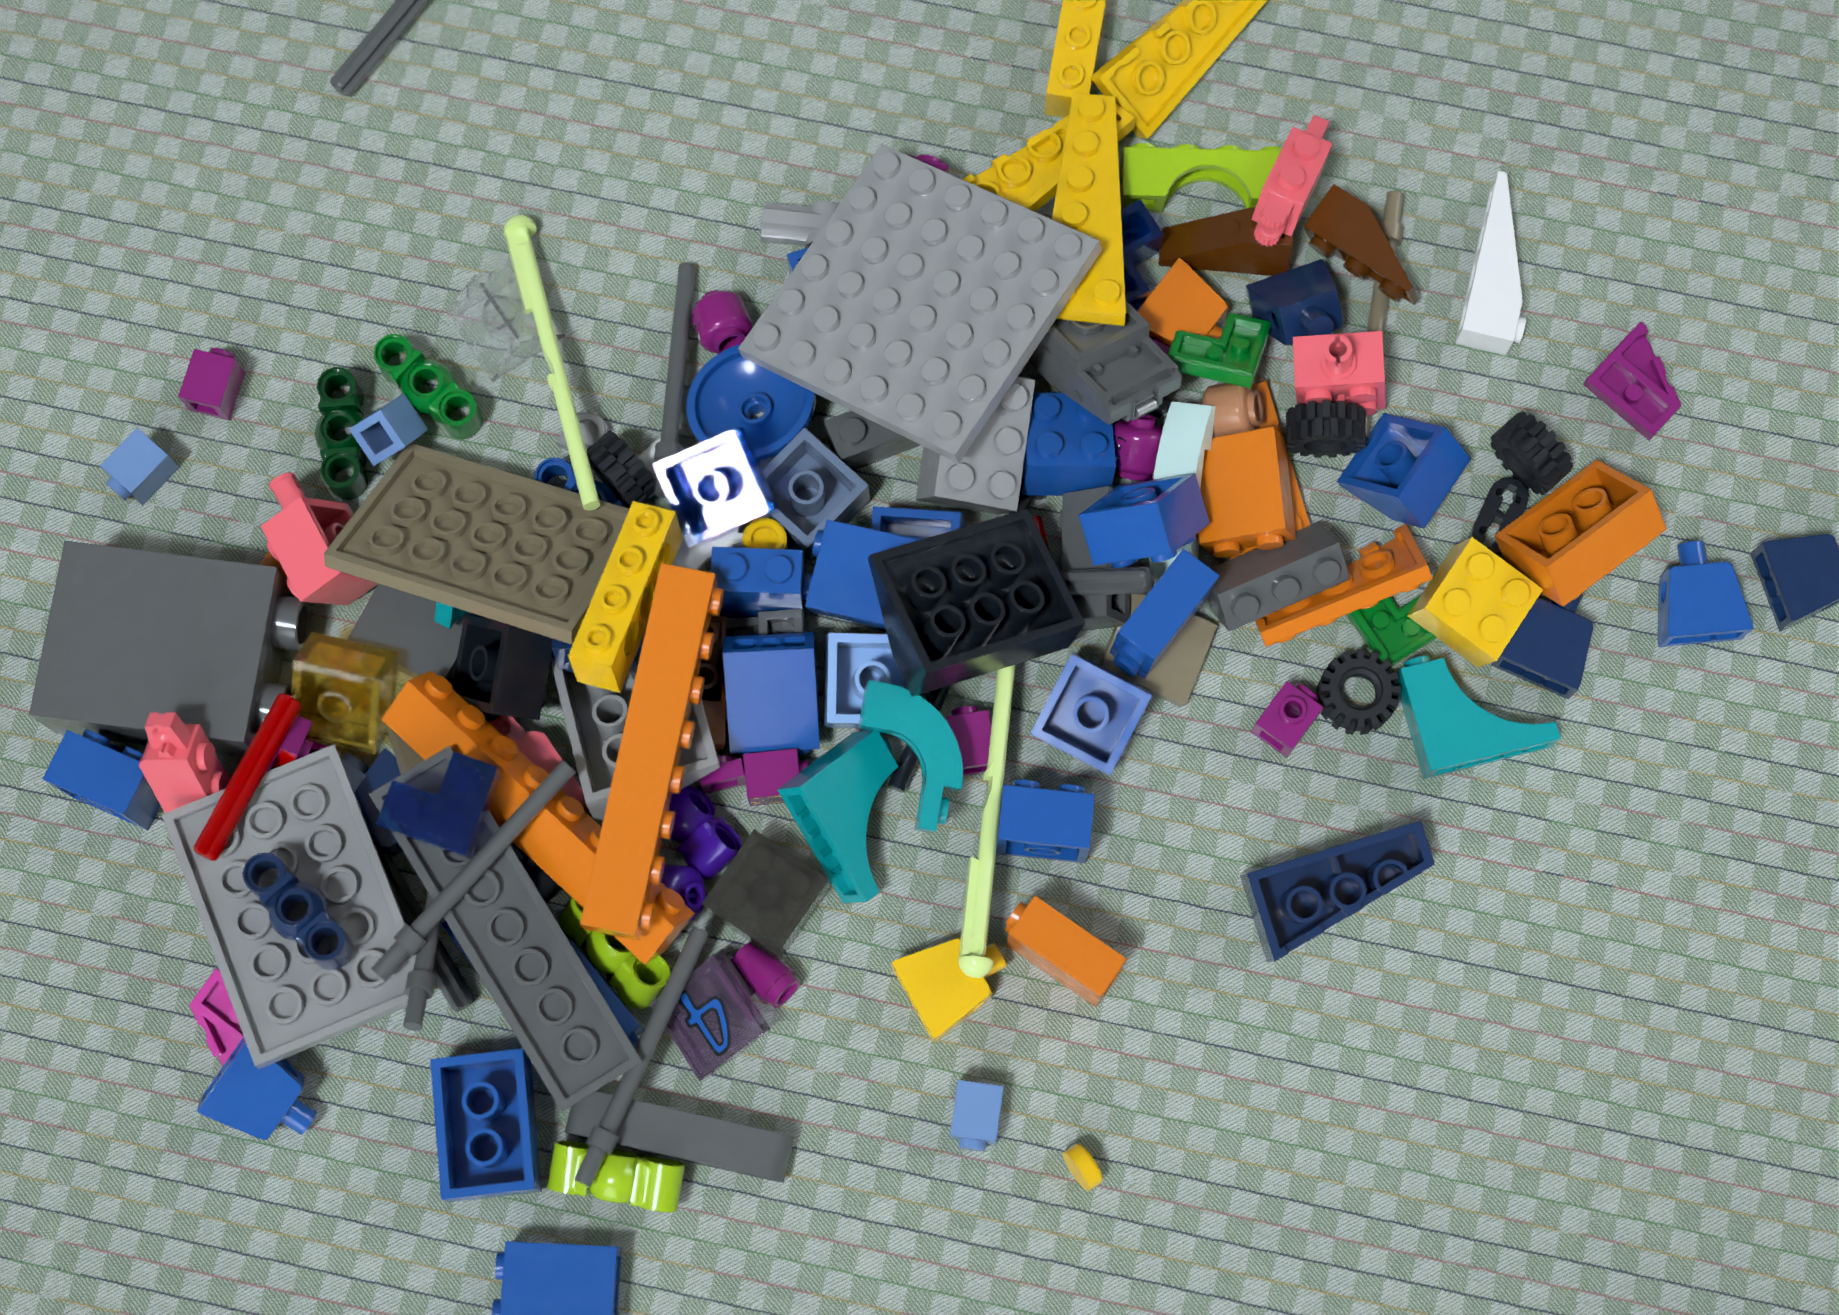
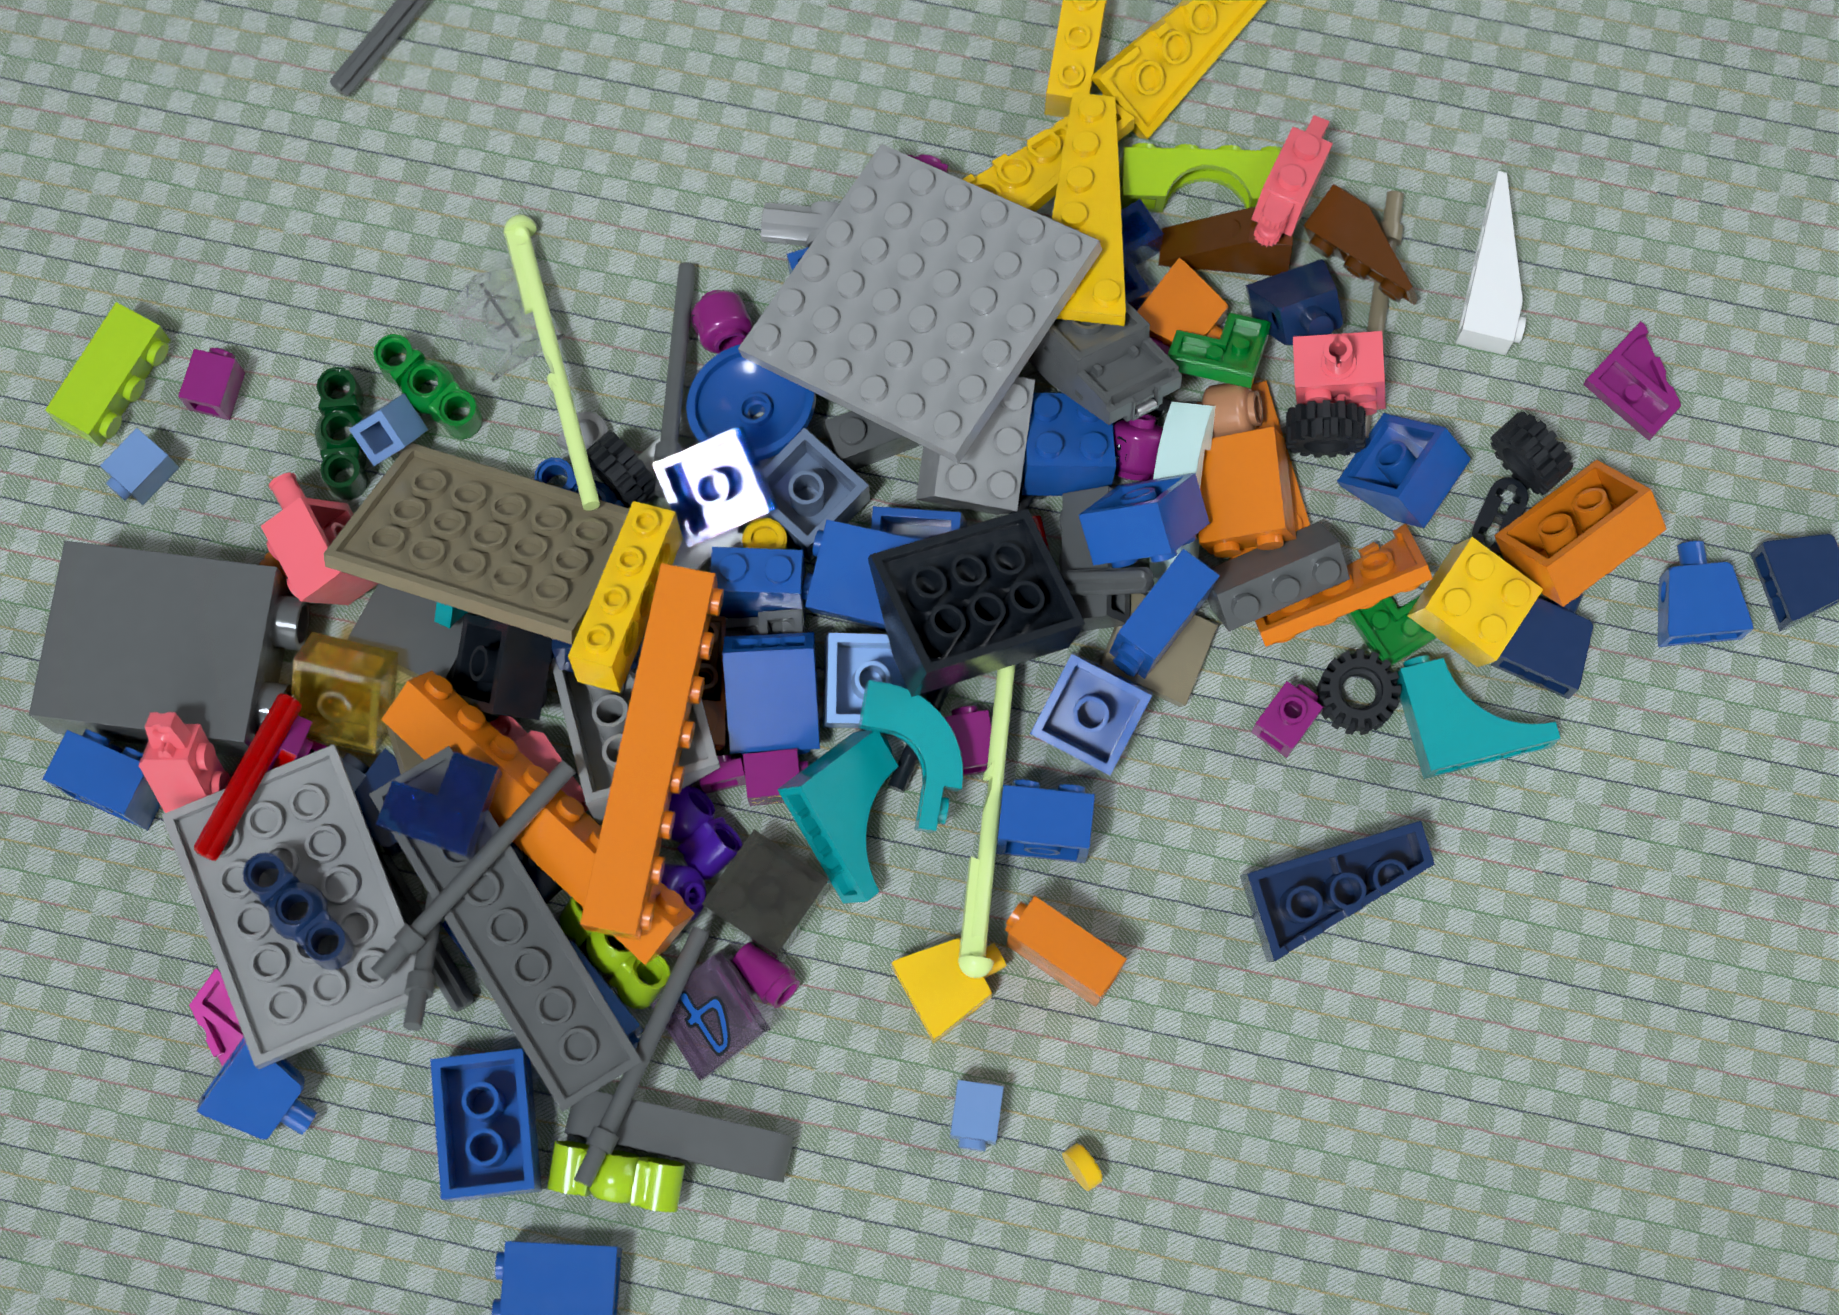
none -> lime brick [45,302,171,448]

